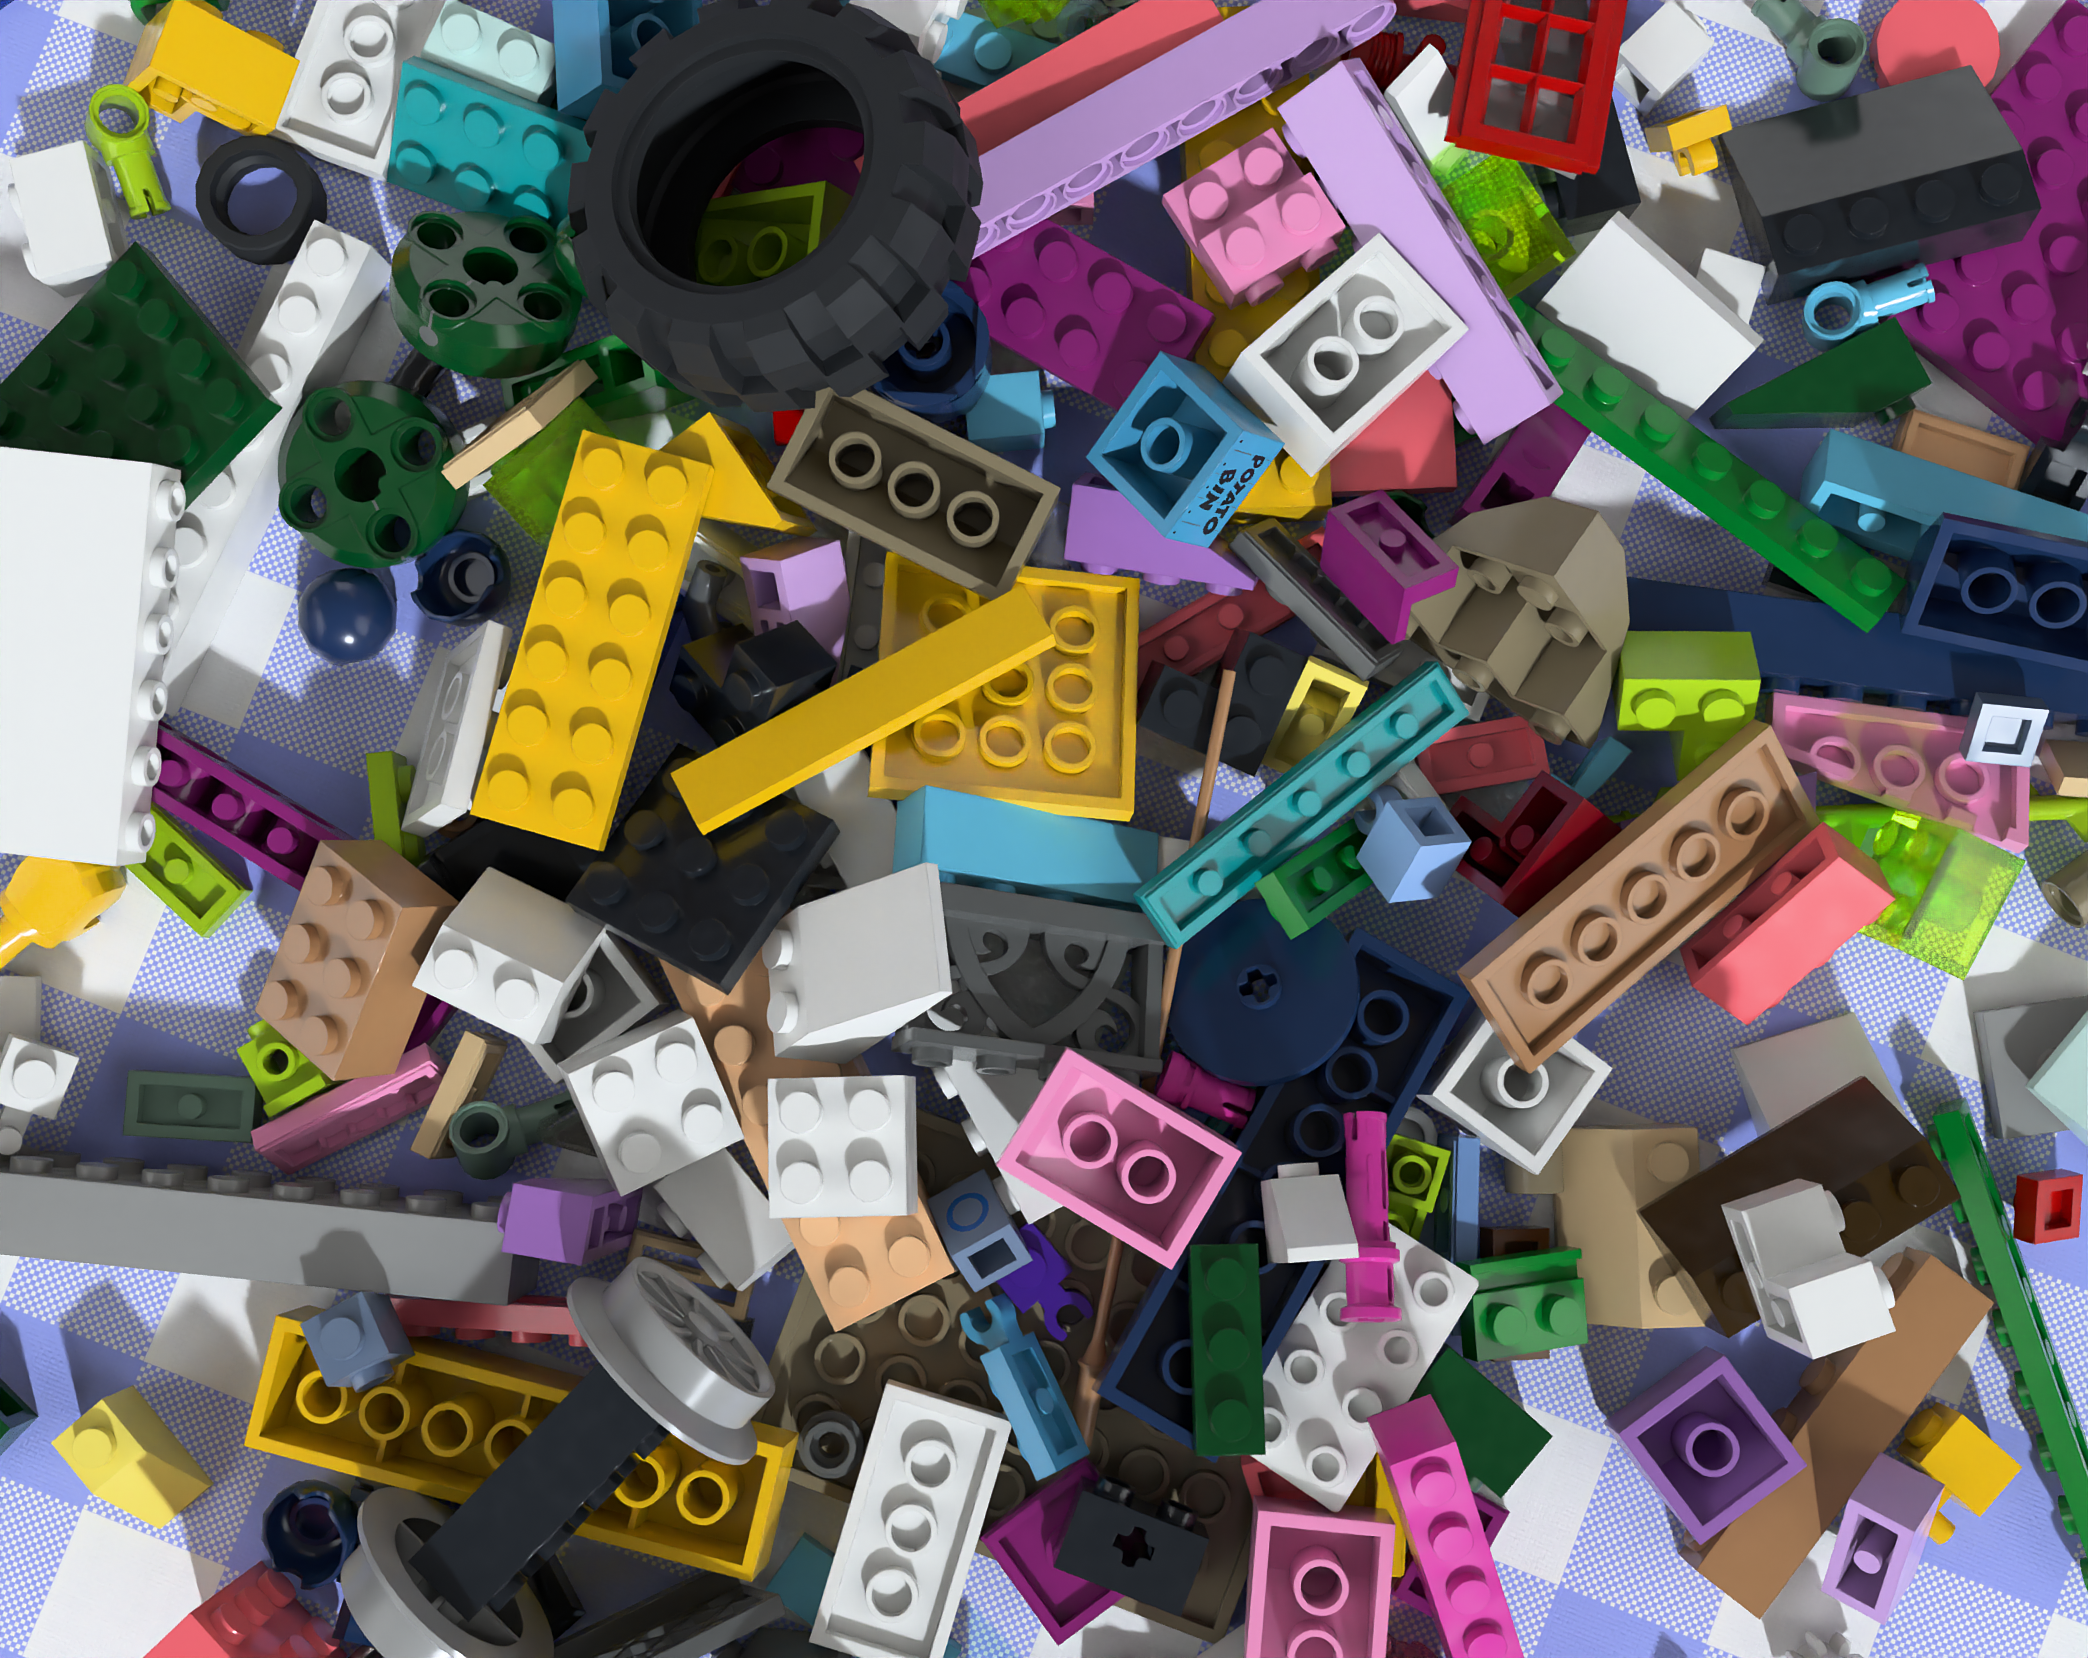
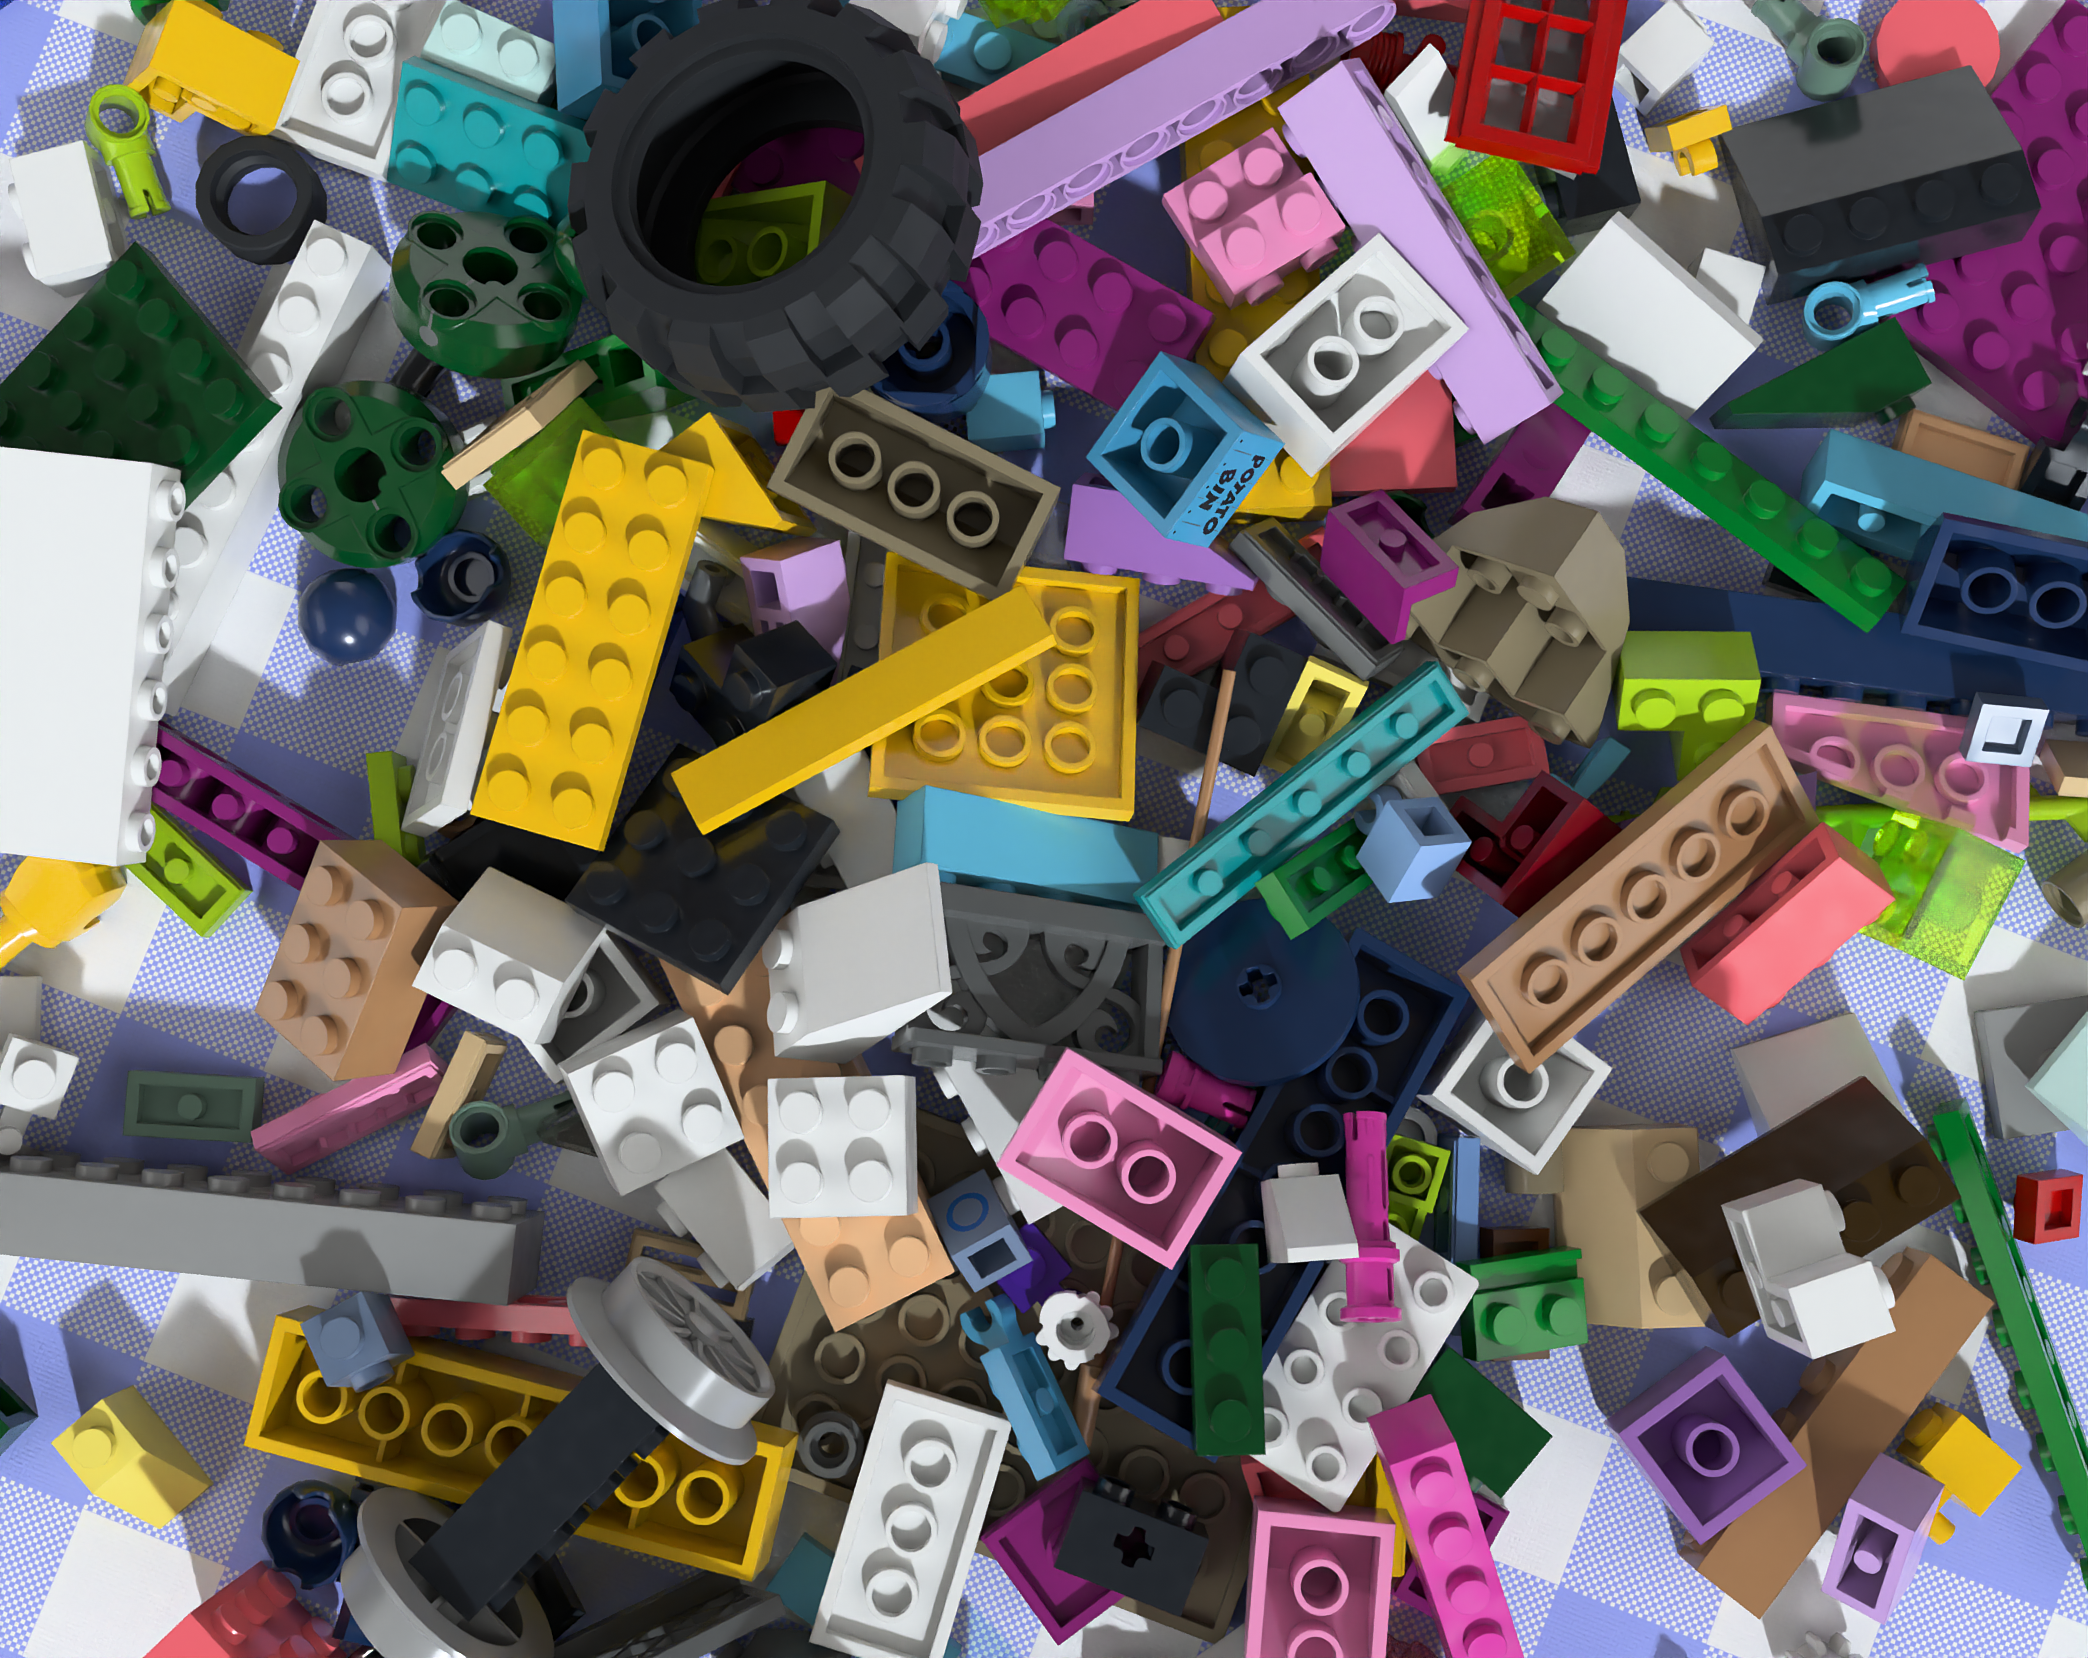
lime brick [236,1019,346,1118] -> none
medium lavender slope [497,1178,644,1266] -> none
none -> white animal [1036,1290,1119,1370]

